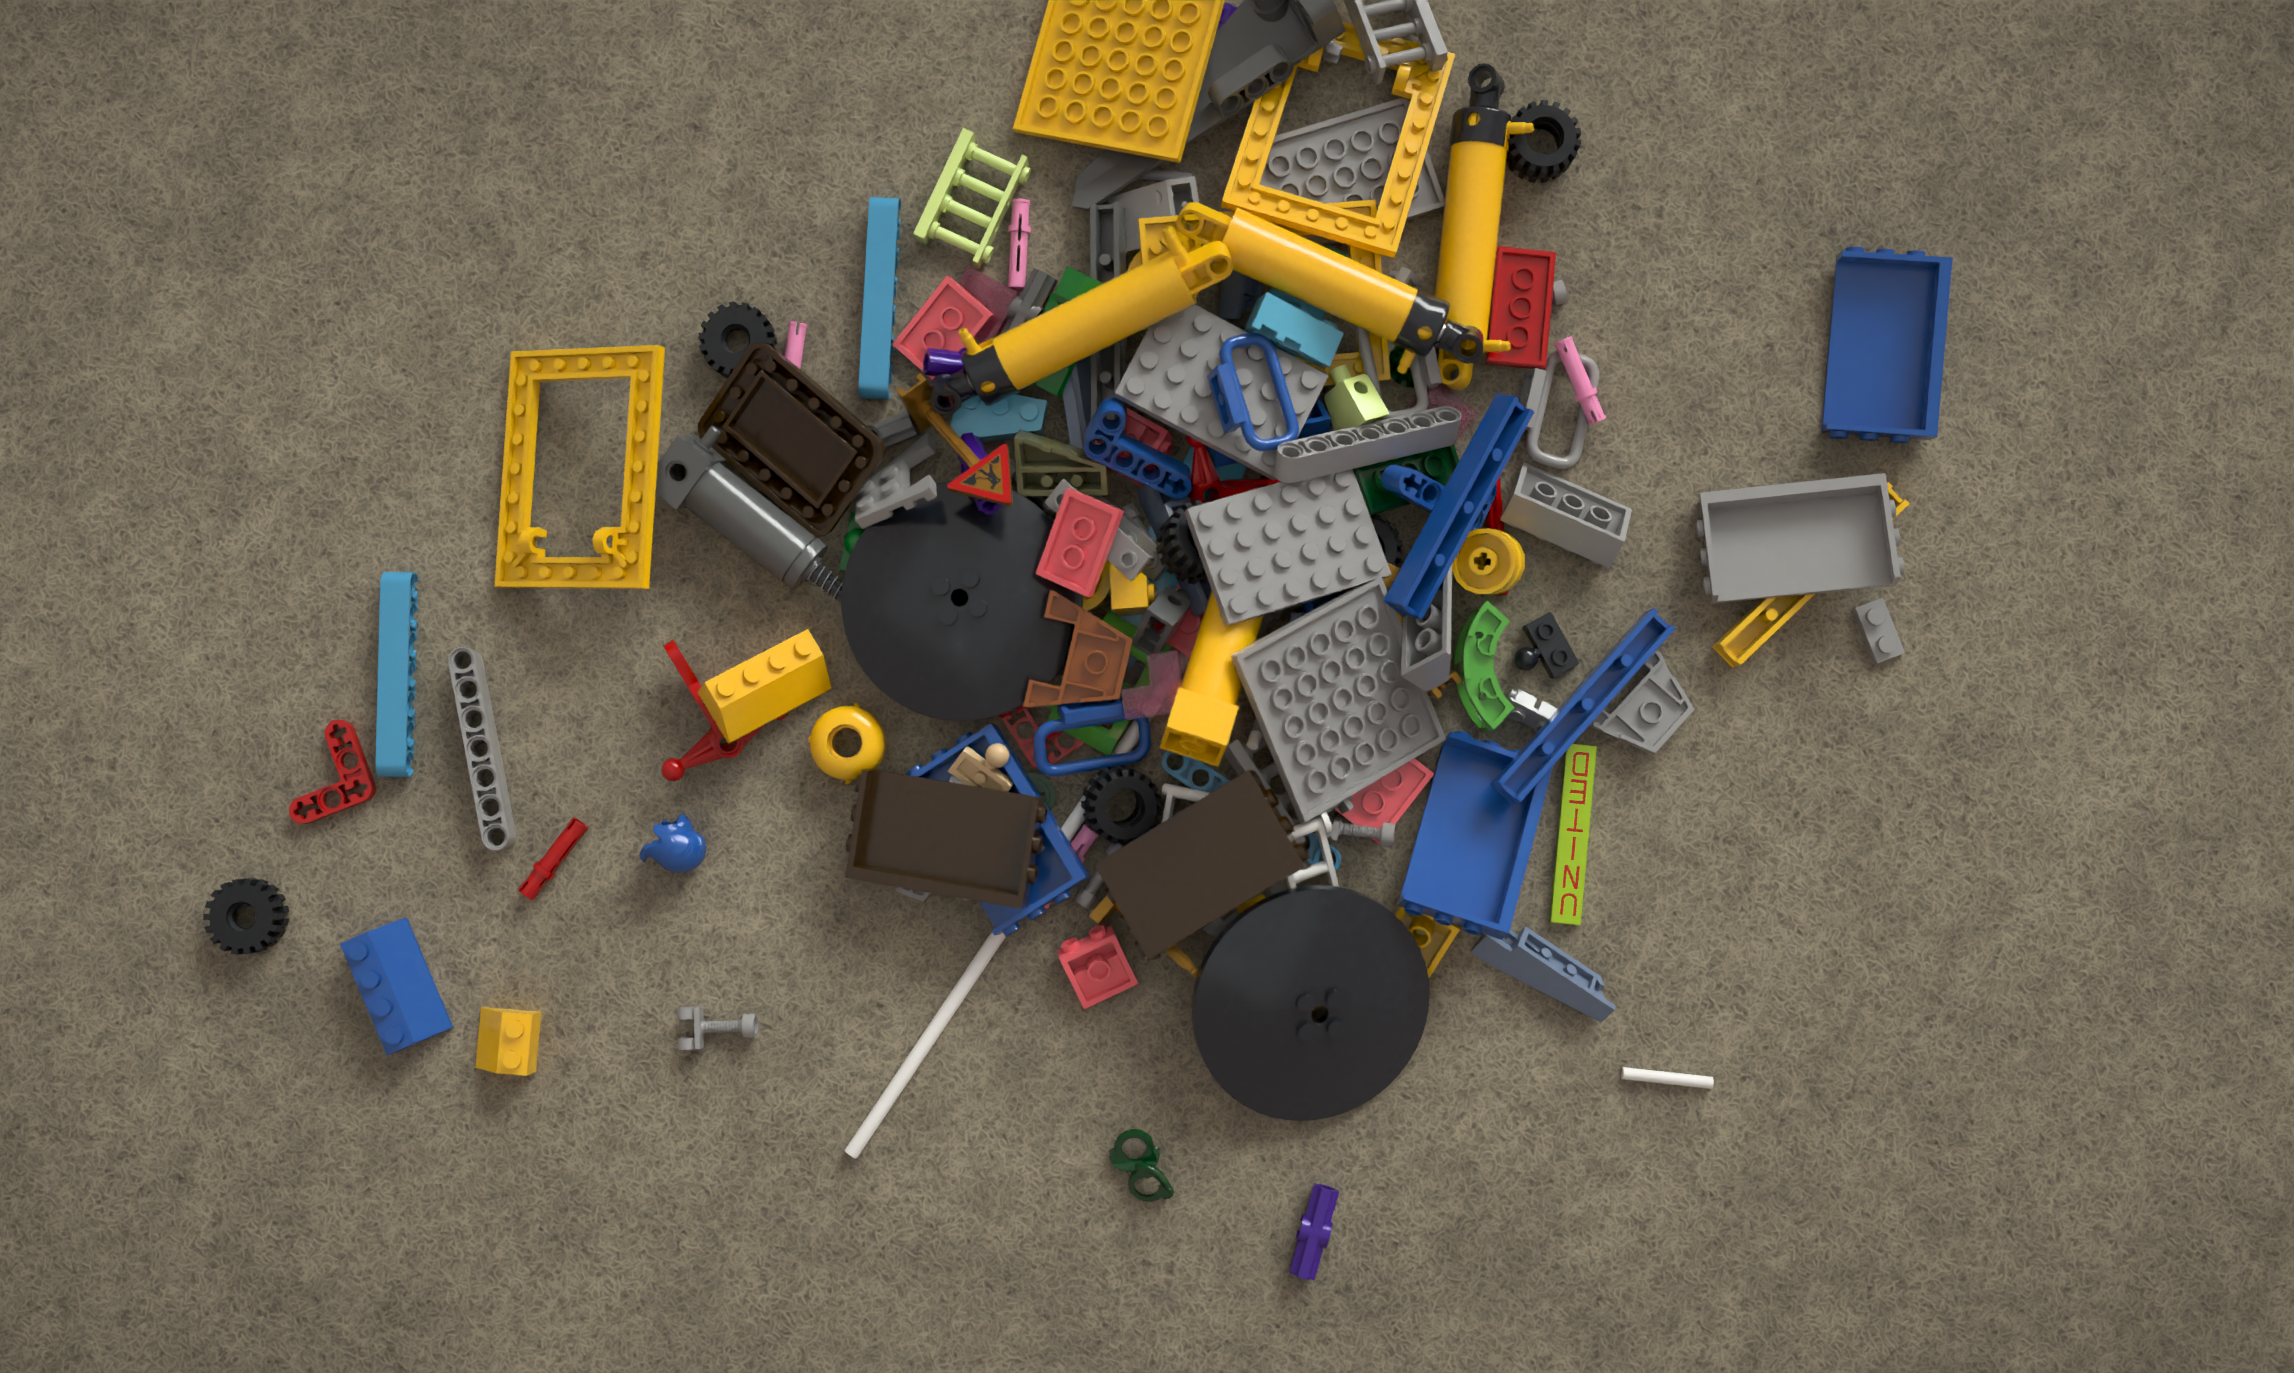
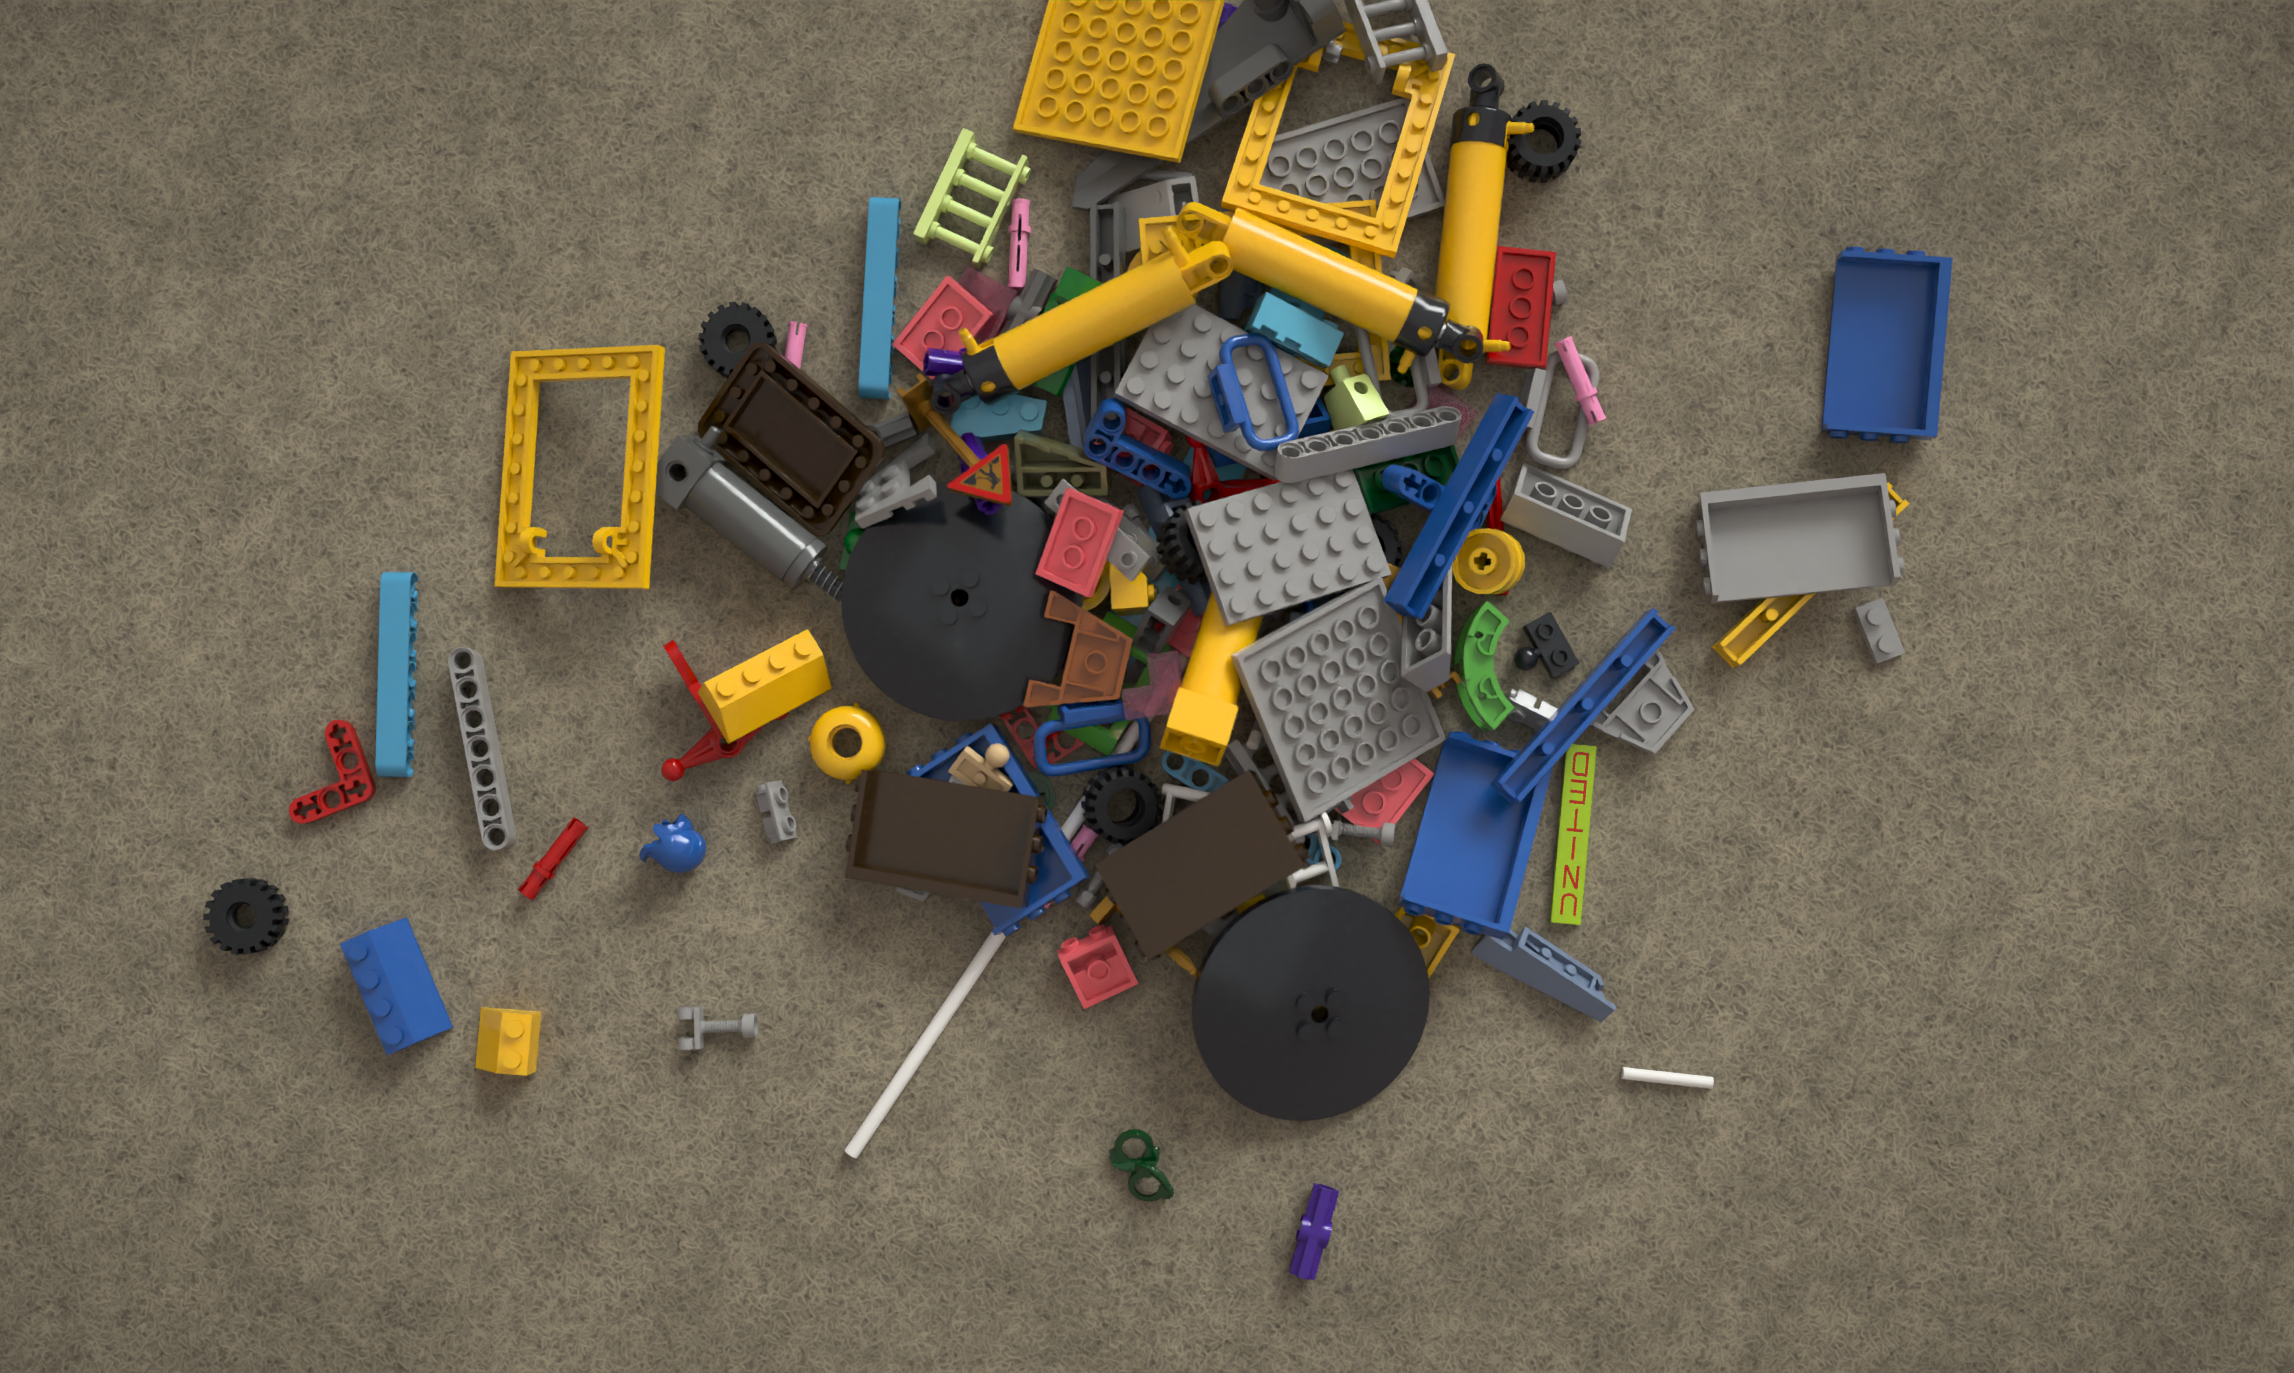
none -> light grey hinge [755,780,797,844]

